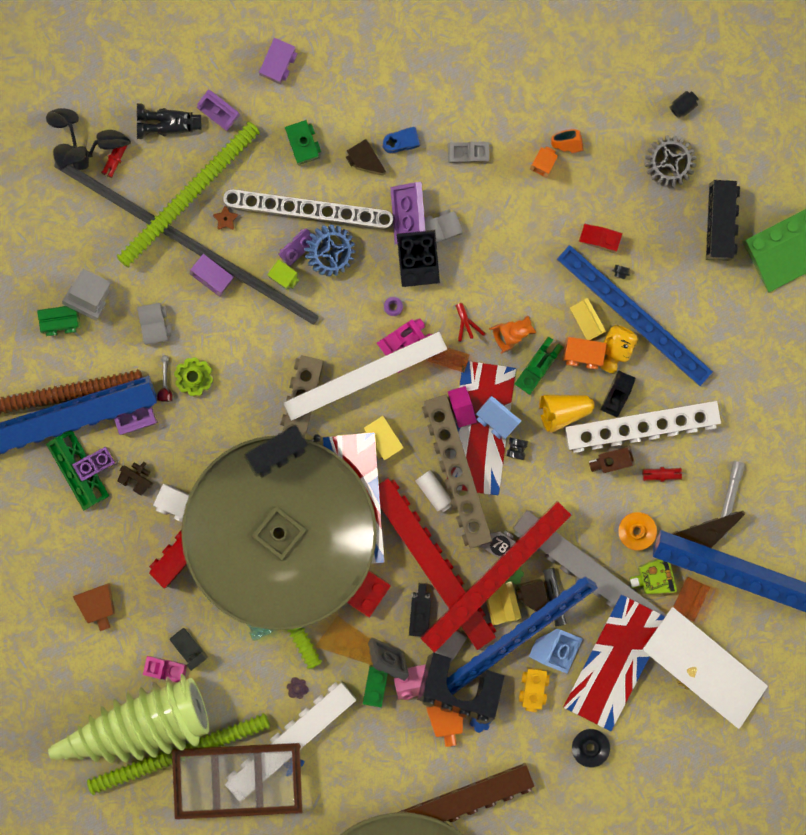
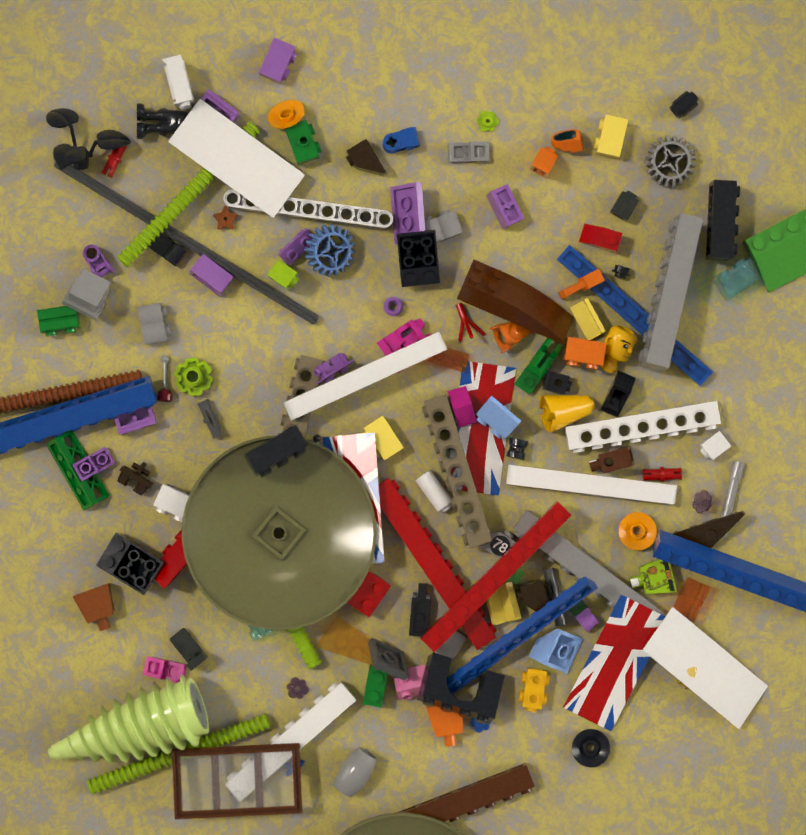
none -> medium lavender piece [83,245,115,278]
none -> black slope [96,533,164,596]
none -> black panel [148,233,187,267]
none -> white window [162,55,196,111]
none -> white sticker [168,99,305,218]
none -> dark grey pin [197,399,224,439]
none -> light orange dish [268,100,305,129]
none -> medium lavender hinge [314,353,353,384]
none -> light grey piece [334,747,377,797]
none -> reddish brown slope [457,259,573,344]
none -> lime plant [477,111,499,132]
none -> medium lavender hinge [486,184,524,230]
none -> white beam [506,465,677,504]
none -> black brick [542,370,572,395]
none -> orange piece [558,269,605,299]
none -> medium lavender leg [569,600,599,633]
none -> light yellow brick [594,114,628,159]
none -> pearl dark grey brick [610,190,639,222]
none -> light grey brick [638,213,703,372]
none -> plant [692,490,712,514]
none -> white brick [699,431,731,460]
none -> clear light blue slope [714,258,760,301]

